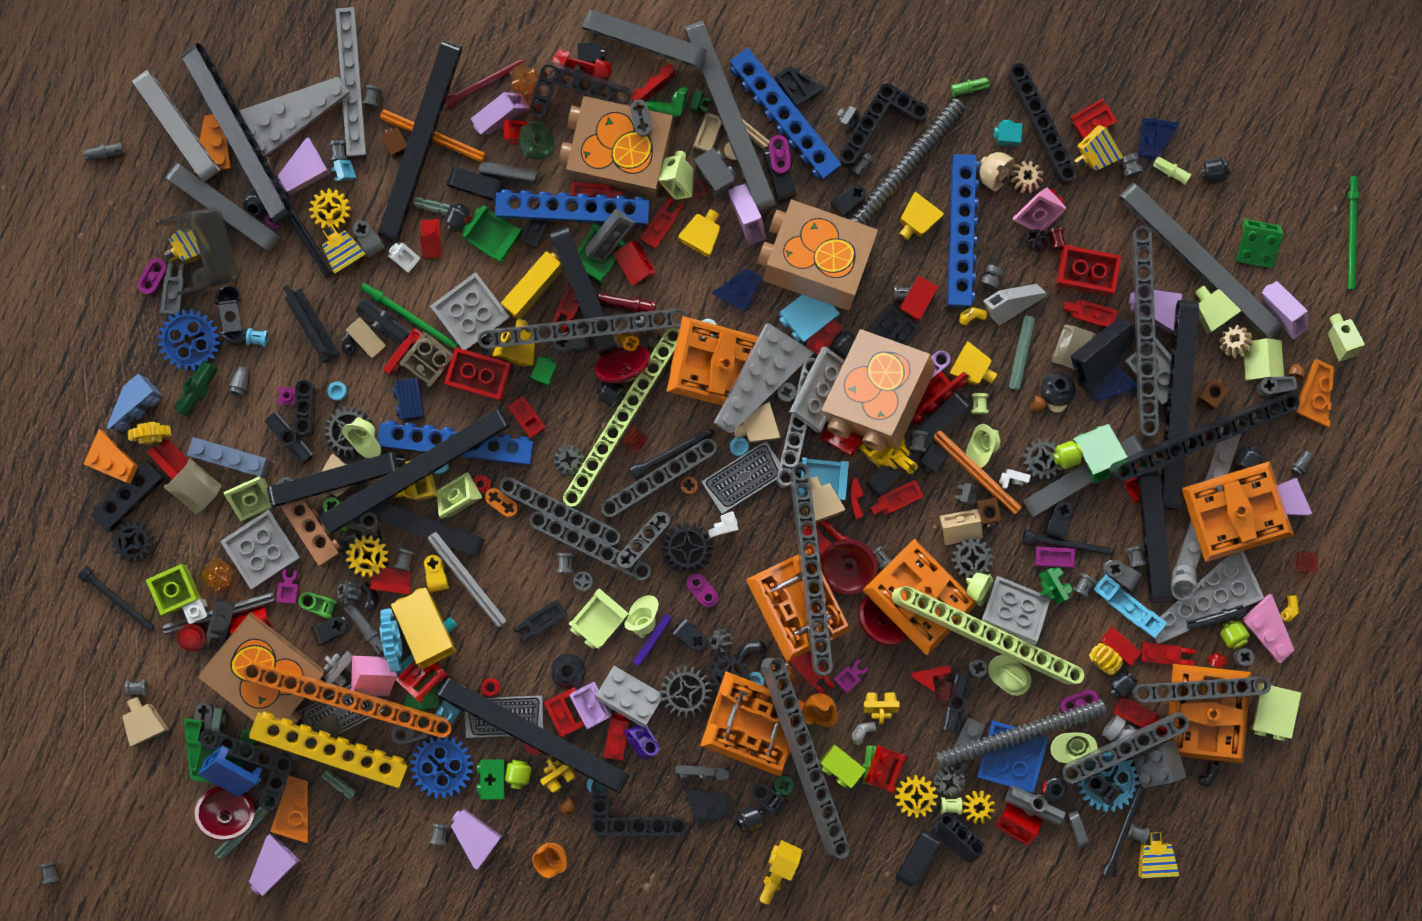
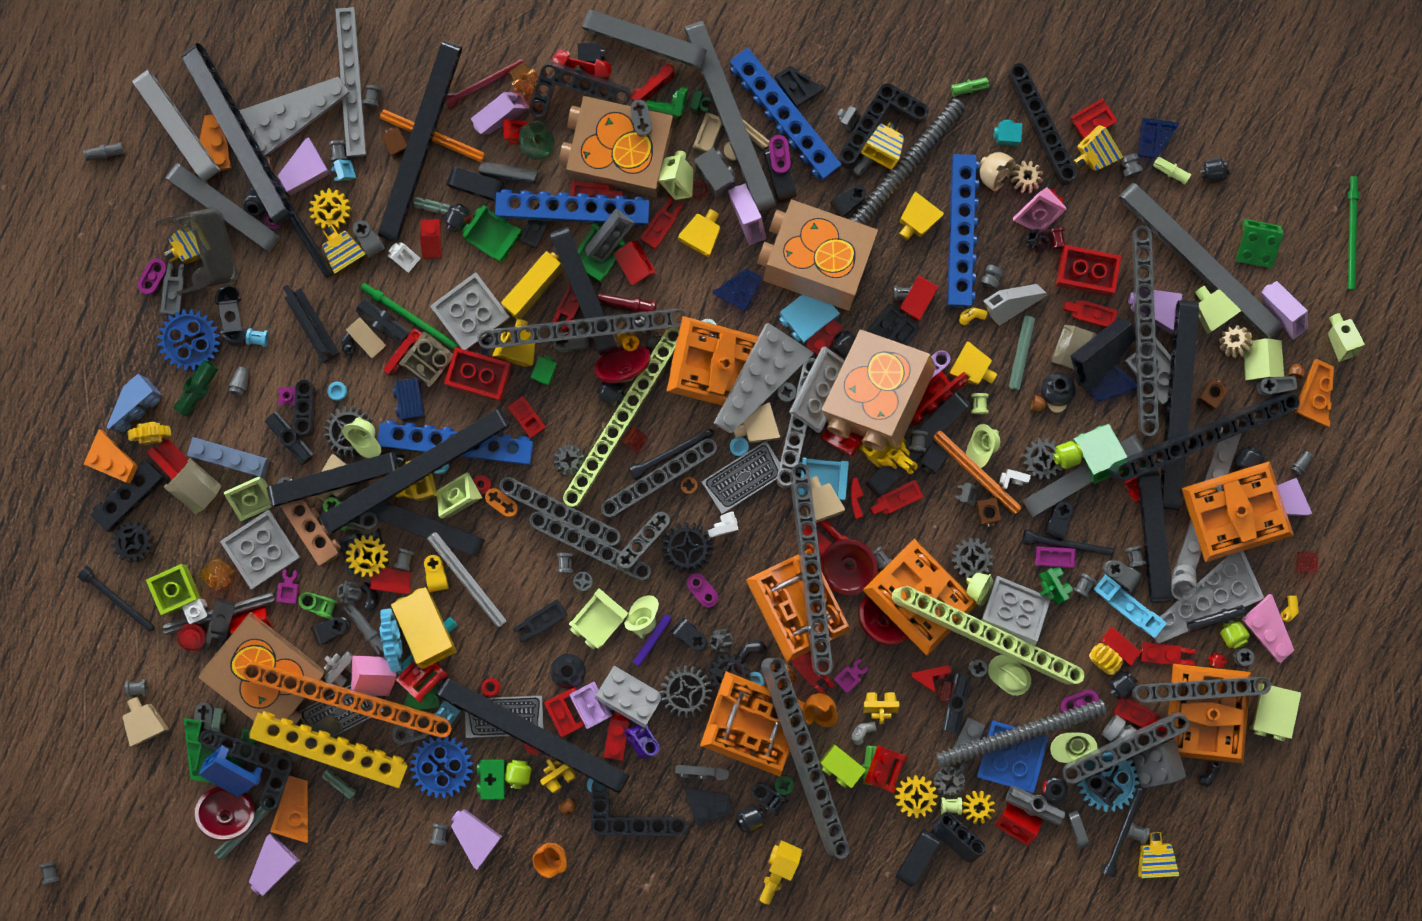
tan panel [940,509,983,545] -> none
none -> yellow torso [860,123,904,170]

